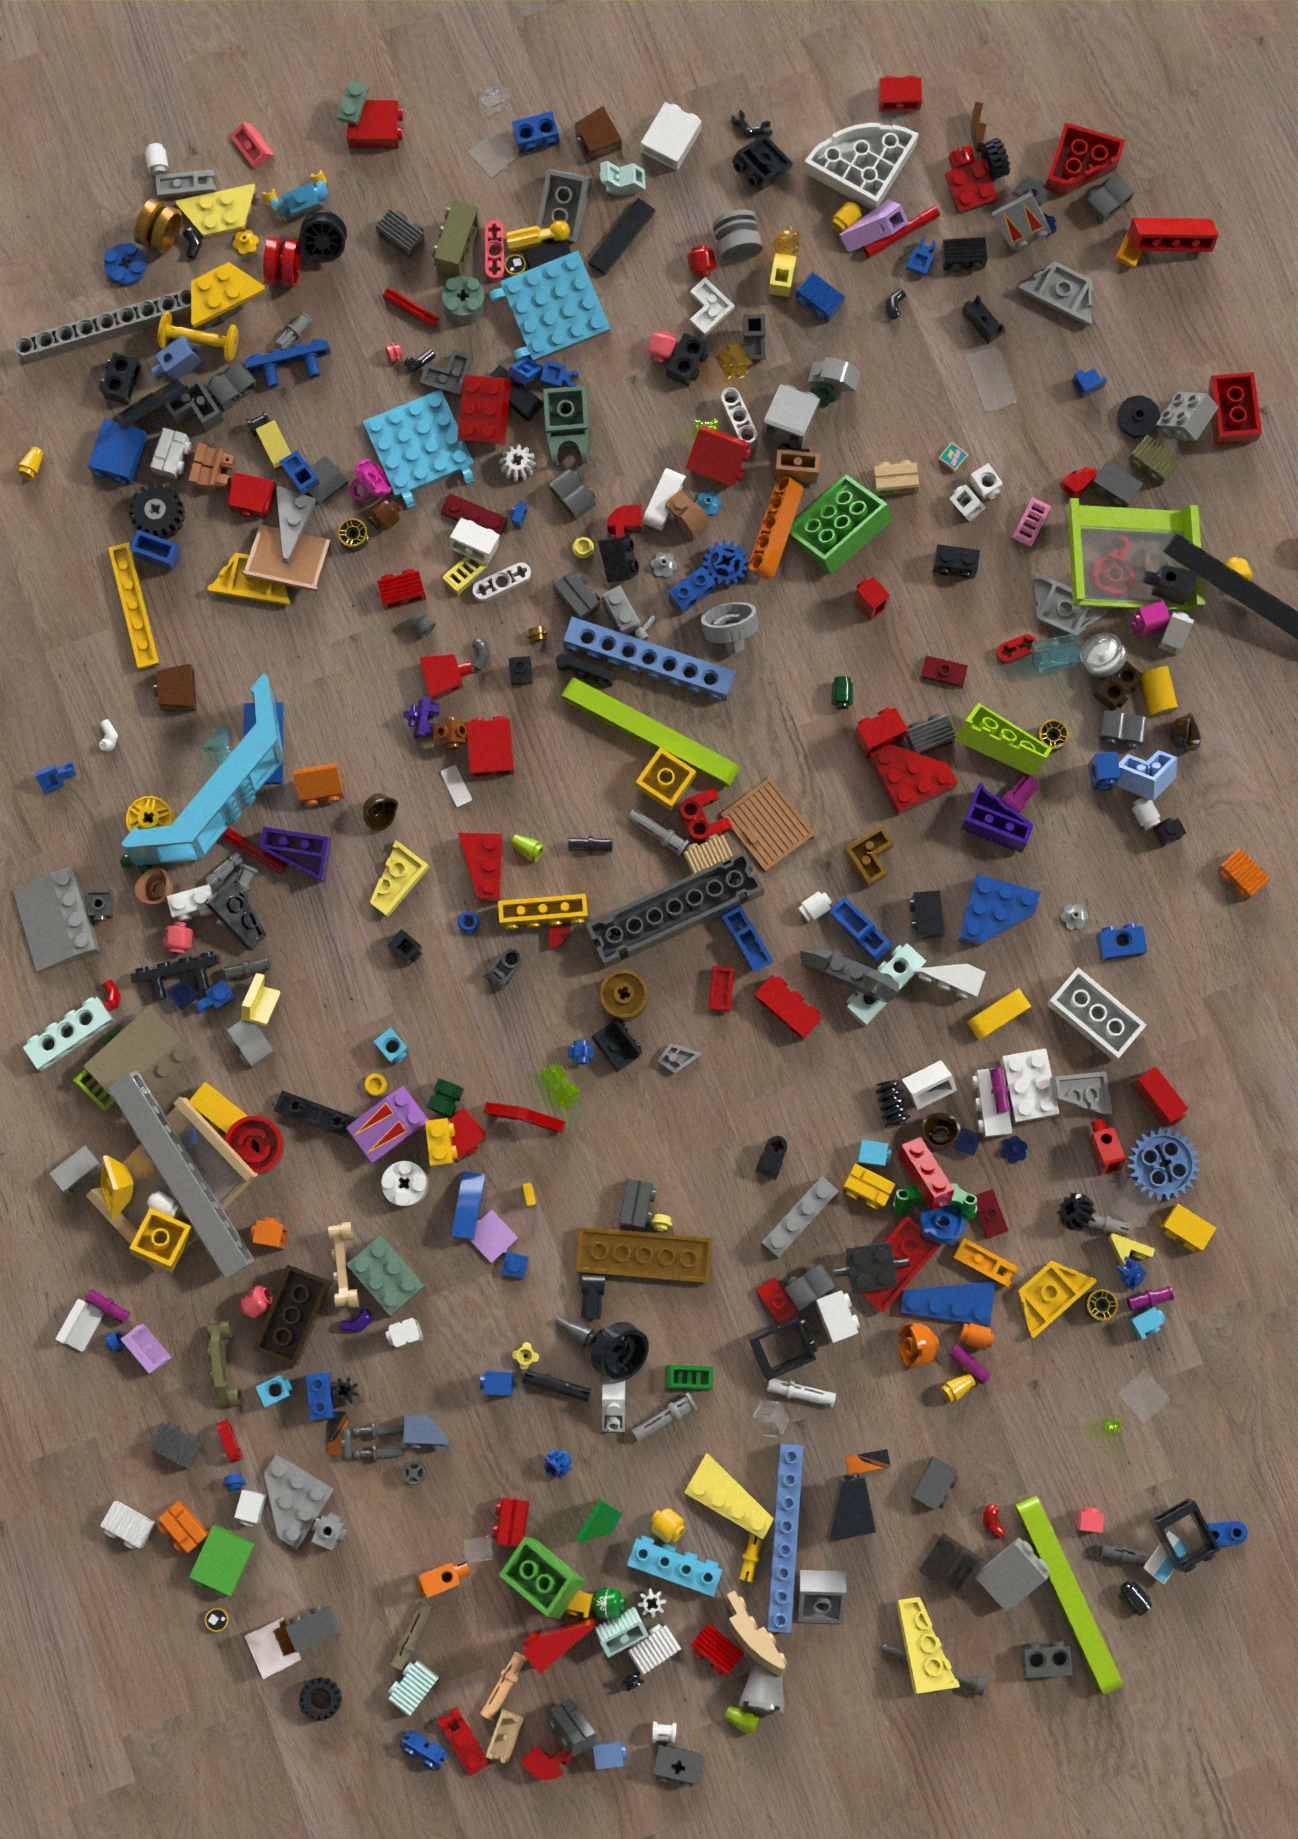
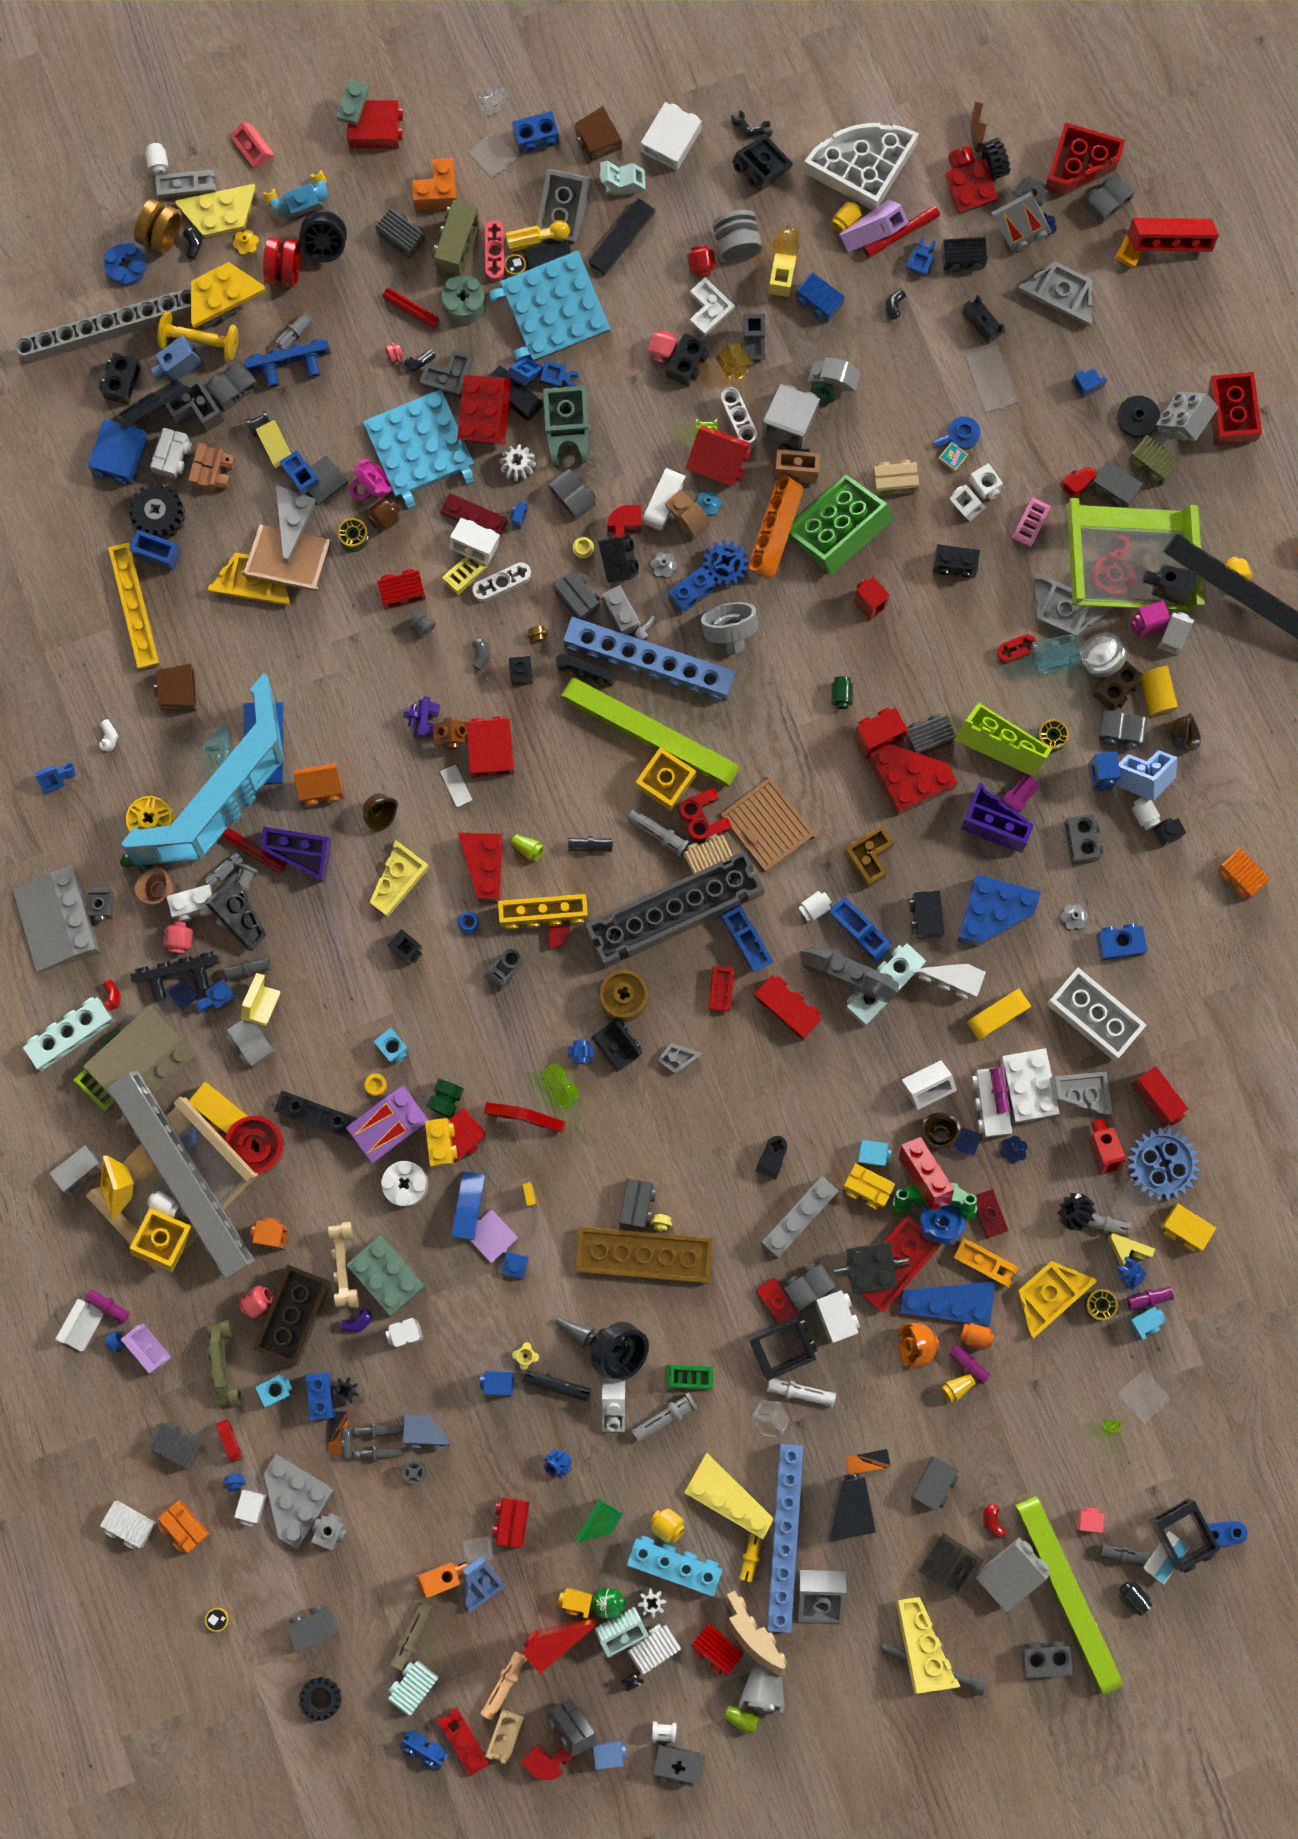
yellow cone [17,447,44,480] -> none
bright green brick [189,1525,257,1598] -> none
red torso [227,472,277,519] -> none
piece [243,1617,302,1679] -> none
red torso [420,654,473,701] -> none
bright green brick [499,1537,585,1619] -> none
black piece [581,1274,605,1319] -> none
black piece [875,1080,911,1128] -> none
red brick [878,75,922,111] -> none
dark red plate [921,655,968,687] -> none
none -> orange brick [412,158,457,211]
none -> medium blue wing [463,1556,505,1613]
none -> blue piece [933,416,981,450]
none -> dark grey brick [1064,814,1103,864]

